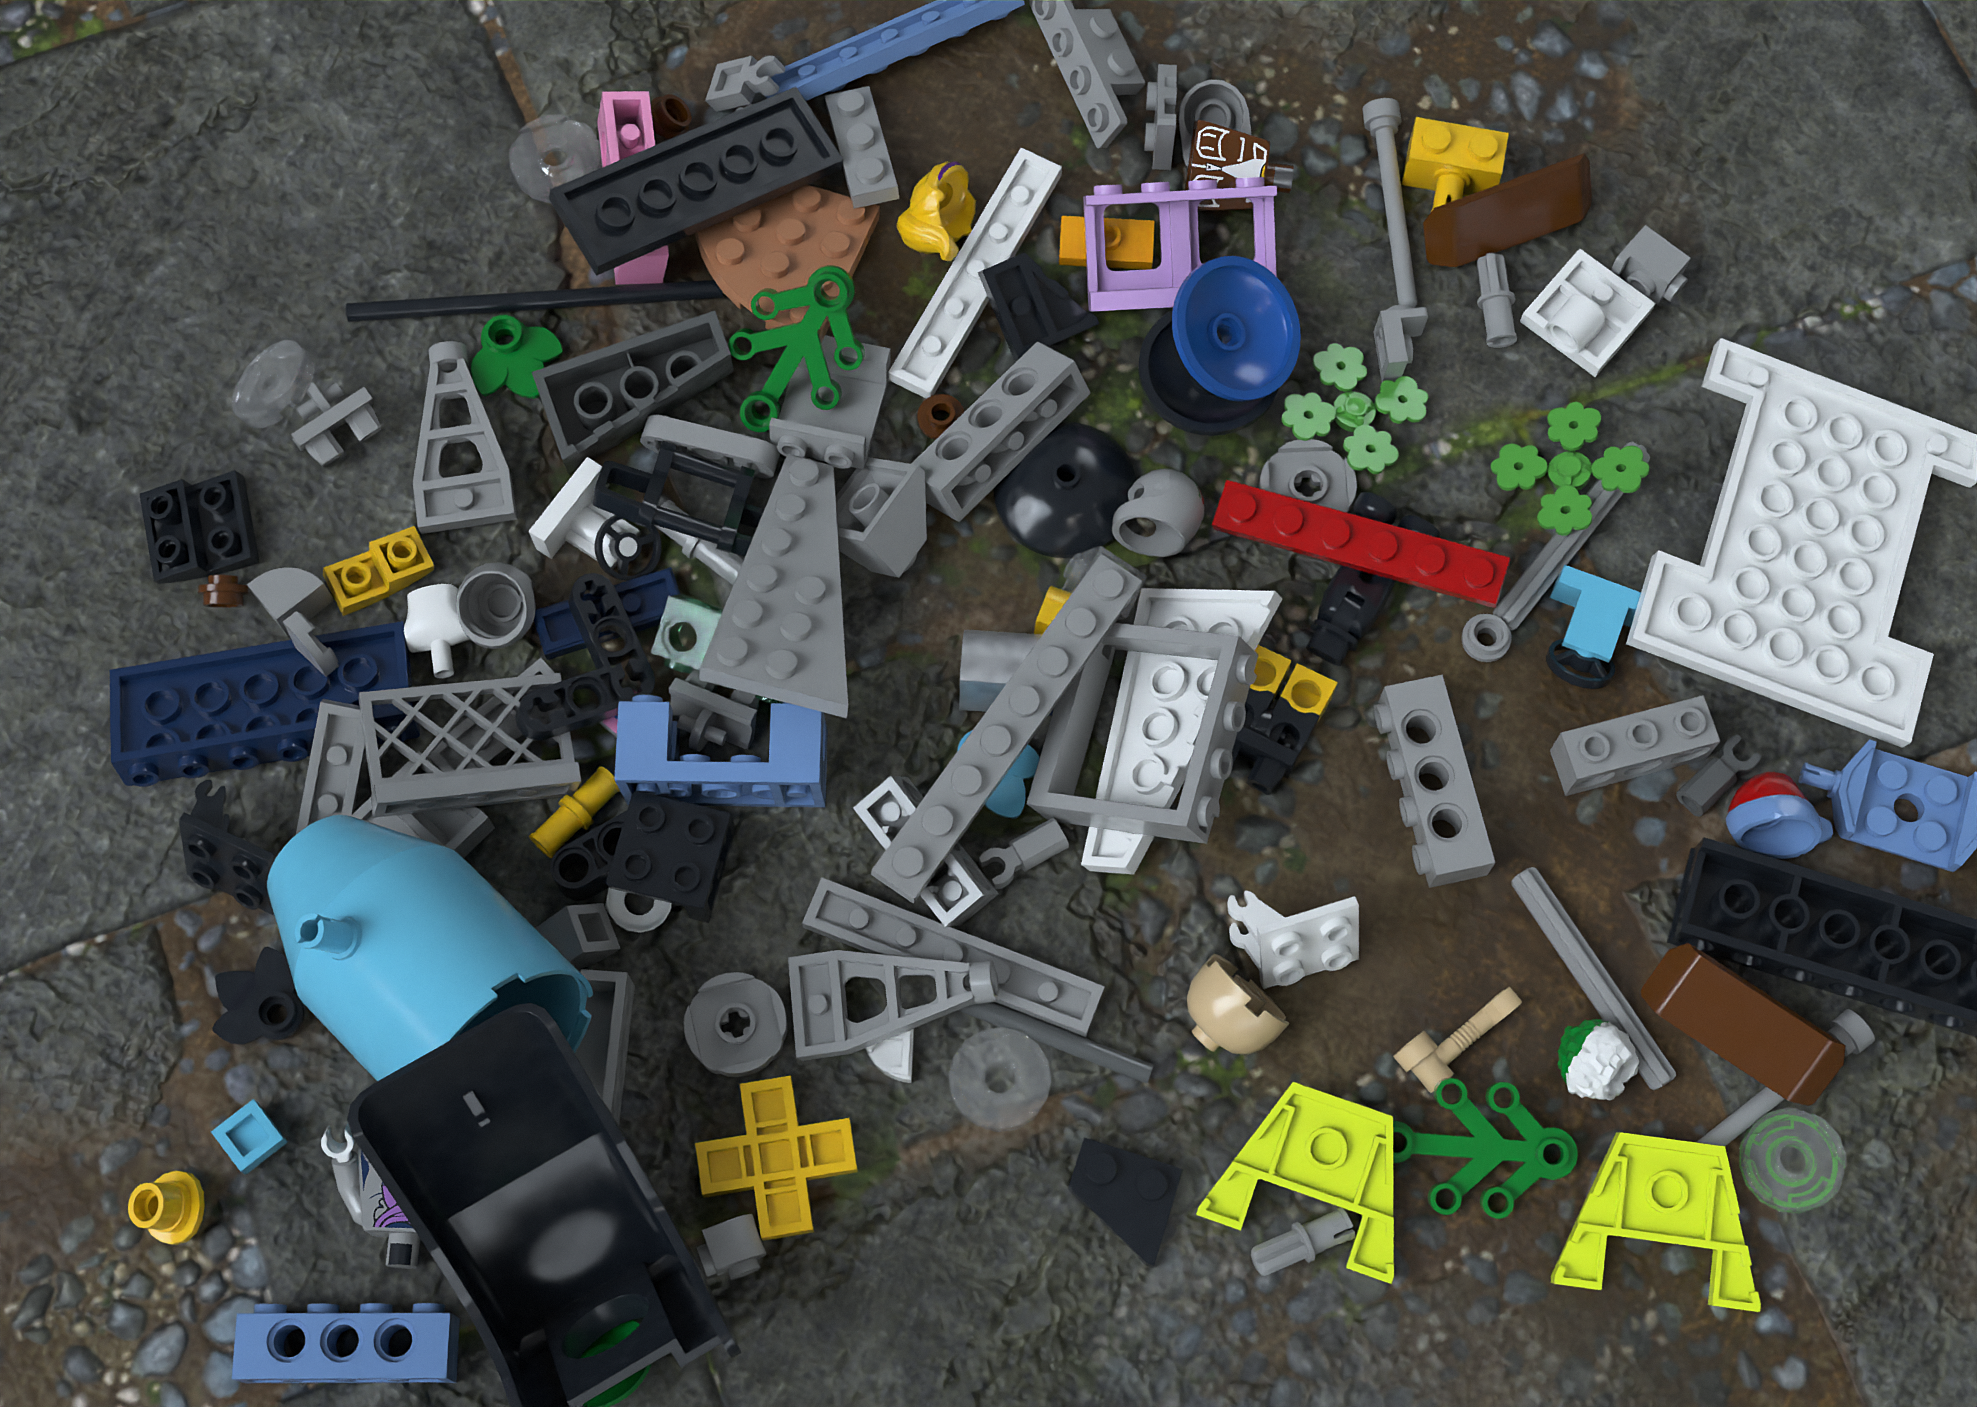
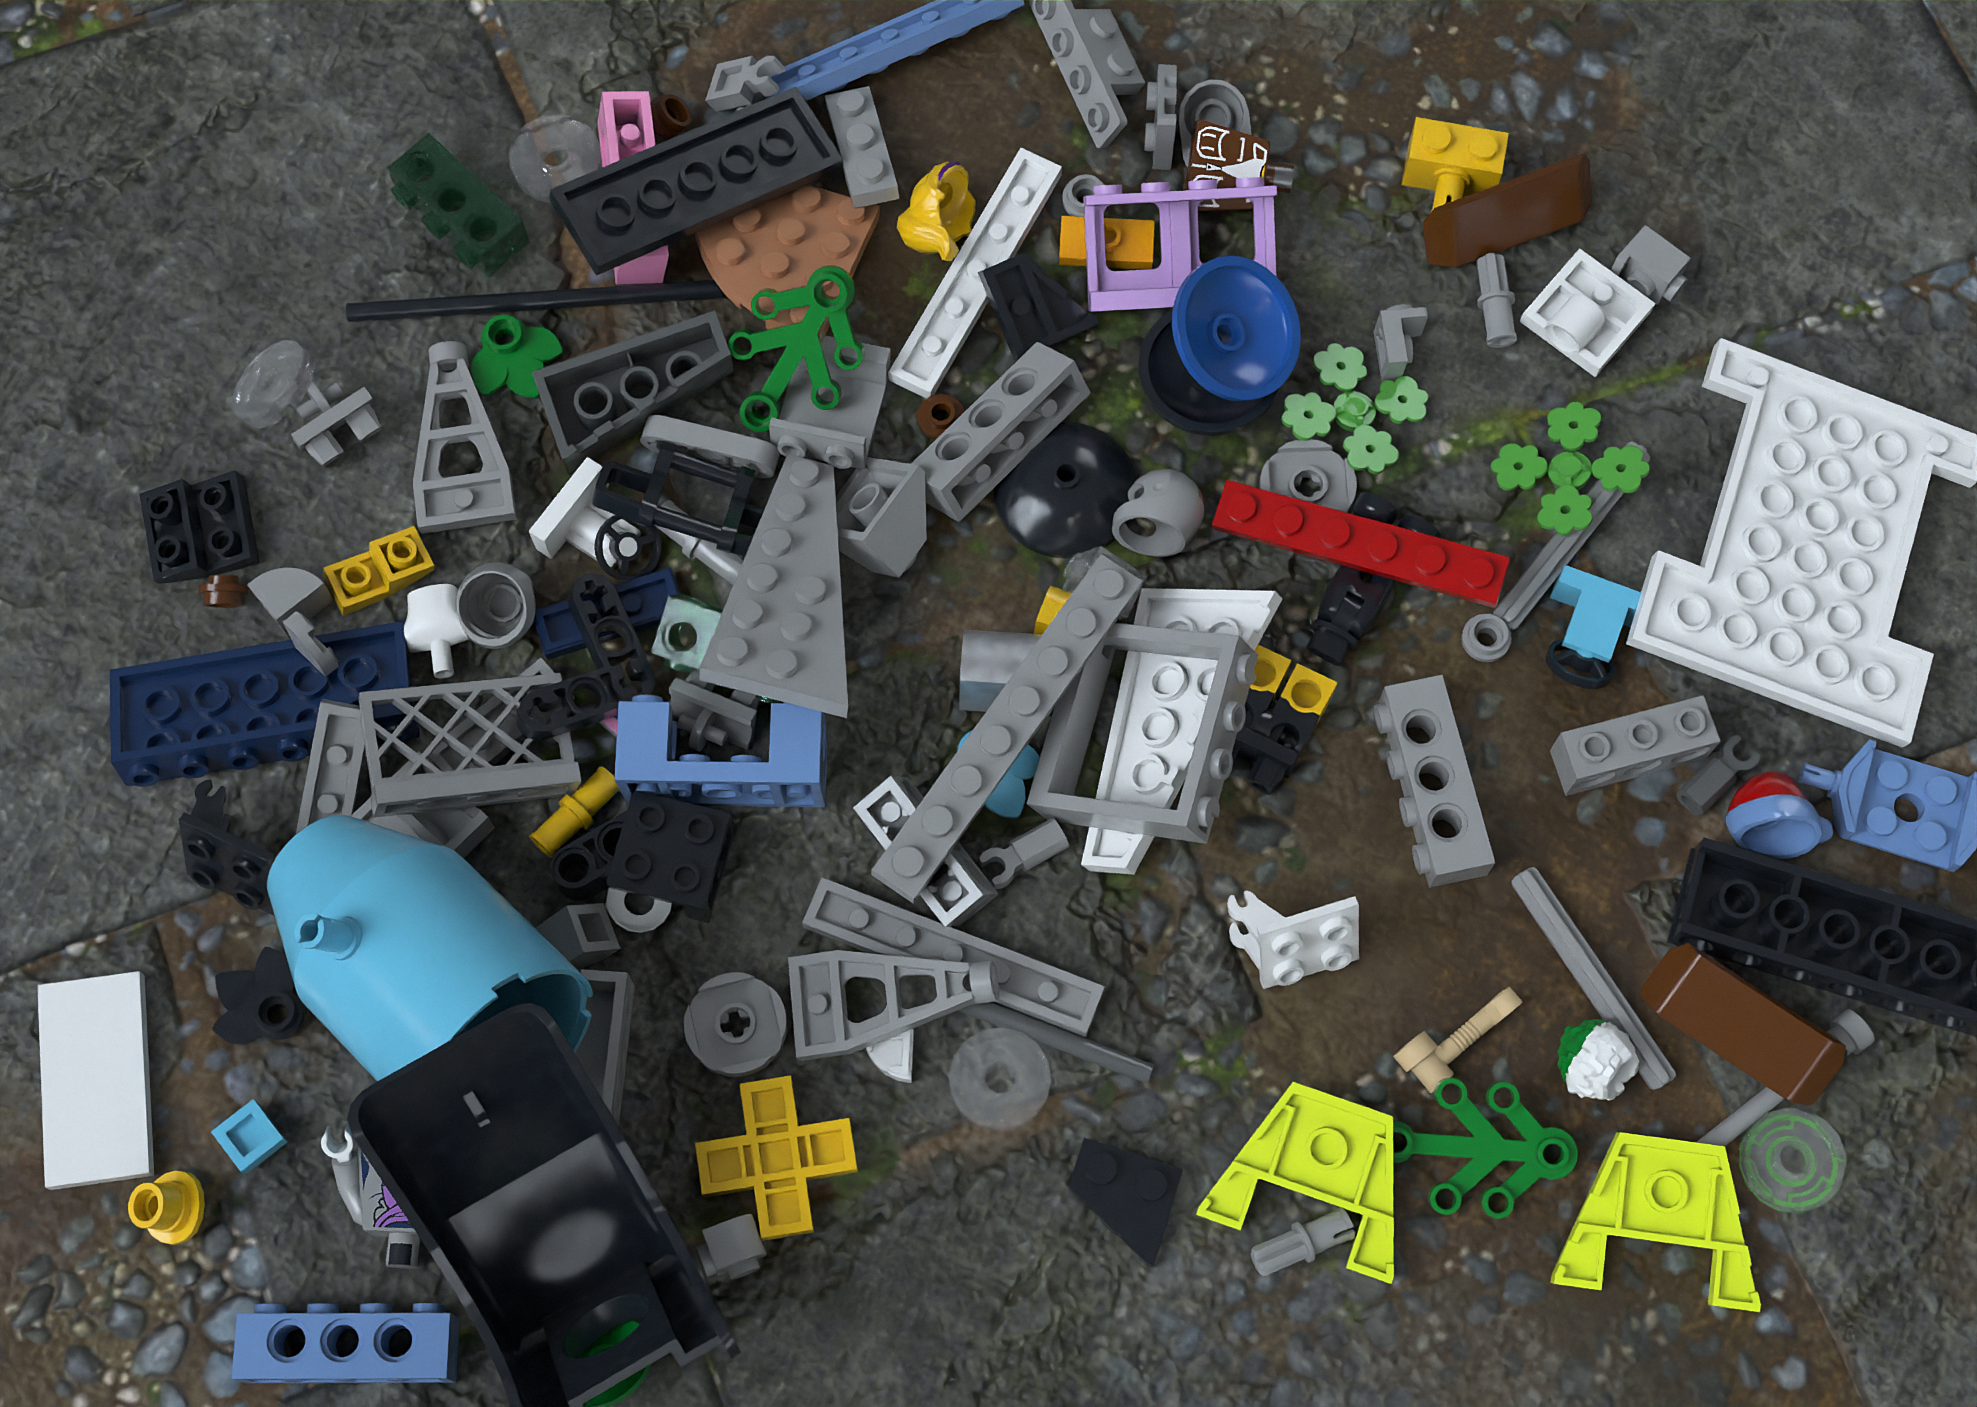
tan cylinder [1187,954,1289,1054] -> none
light grey piece [1362,98,1417,308] -> none
none -> white tile [38,971,154,1190]
none -> clear green brick [387,133,530,278]
none -> light grey plate [1062,174,1108,217]

